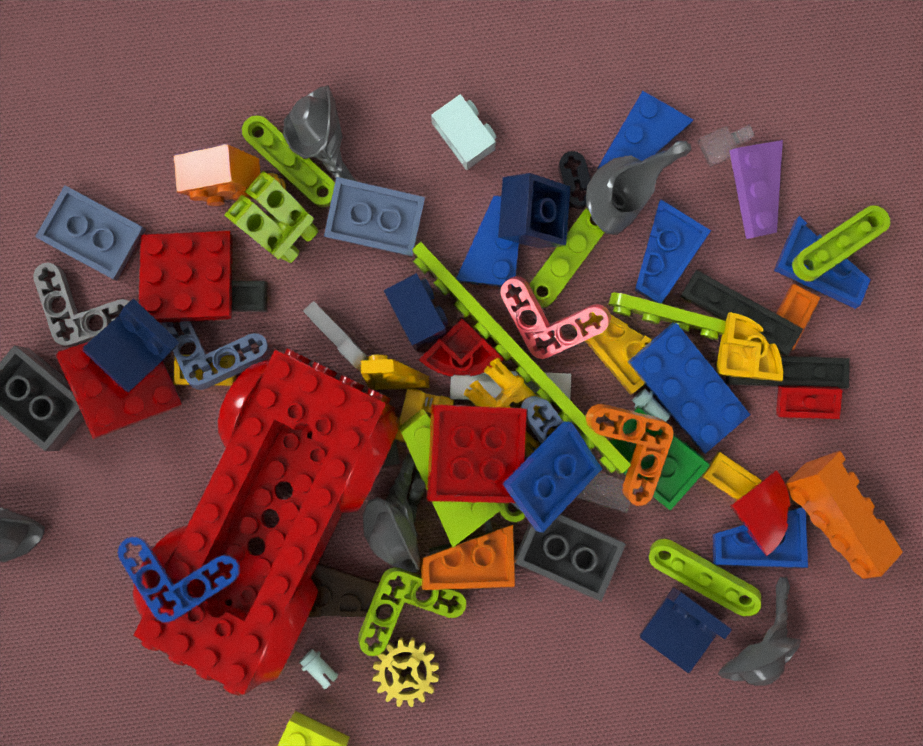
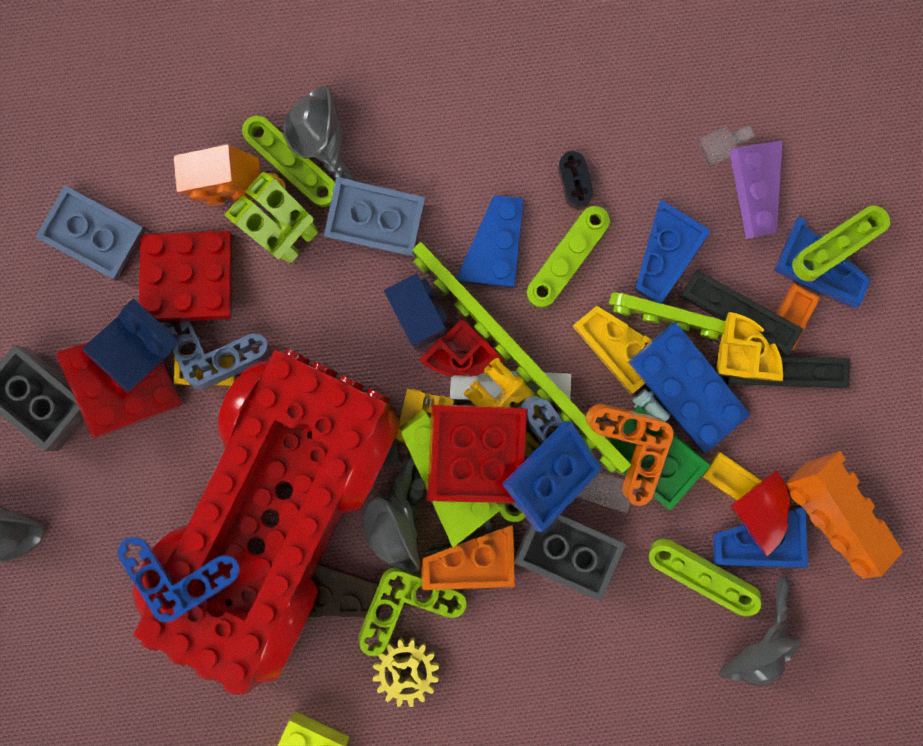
light grey beam [33,263,130,347] -> none
pearl dark grey tile [232,281,267,312] -> none
light aqua pin [299,649,338,689] -> none
light grey beam [303,301,369,372] -> none
yellow wing [361,355,429,390] -> none
light aqua brick [431,94,497,170] -> none
dark blue brick [498,173,570,249] -> none
coral beam [500,276,611,359] -> none
dark grey hat [586,141,692,235] -> none
blue wing [597,91,694,169] -> none
dark blue bracket [639,587,732,673] -> none
red plate [776,385,843,419] -> none

